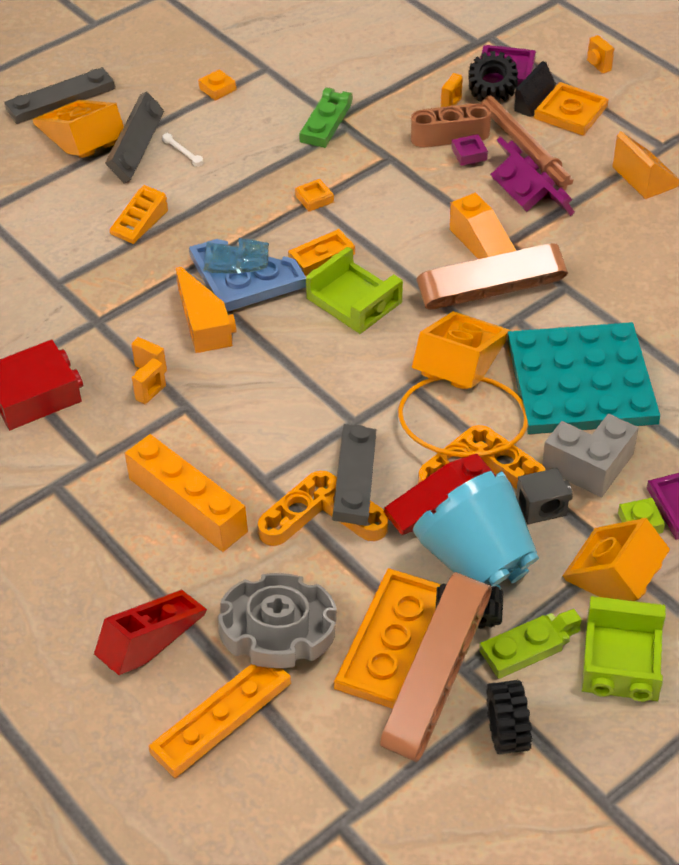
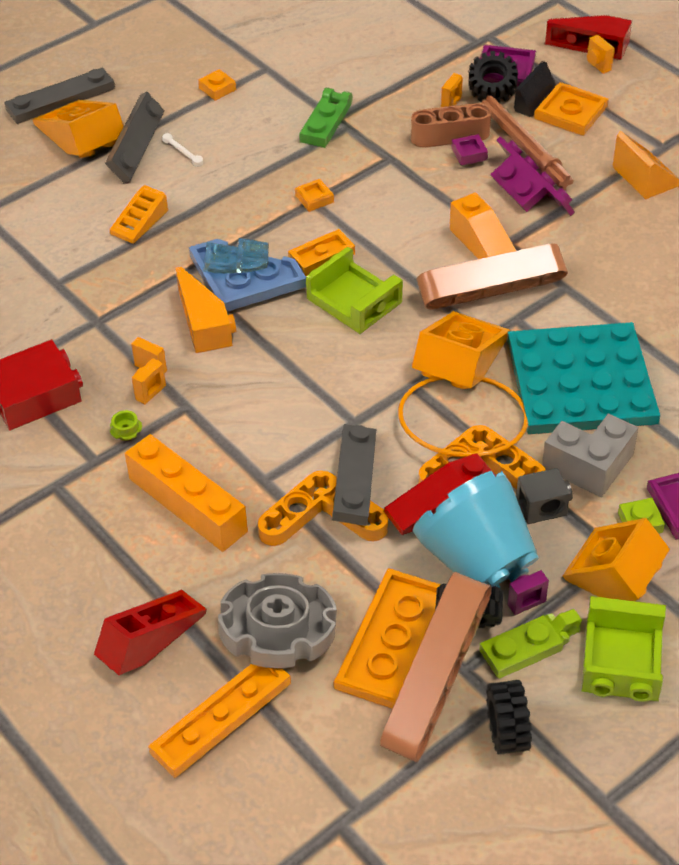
none -> lime plate [110,410,142,441]
none -> magenta plate [507,570,549,615]
none -> red slope [545,15,632,60]

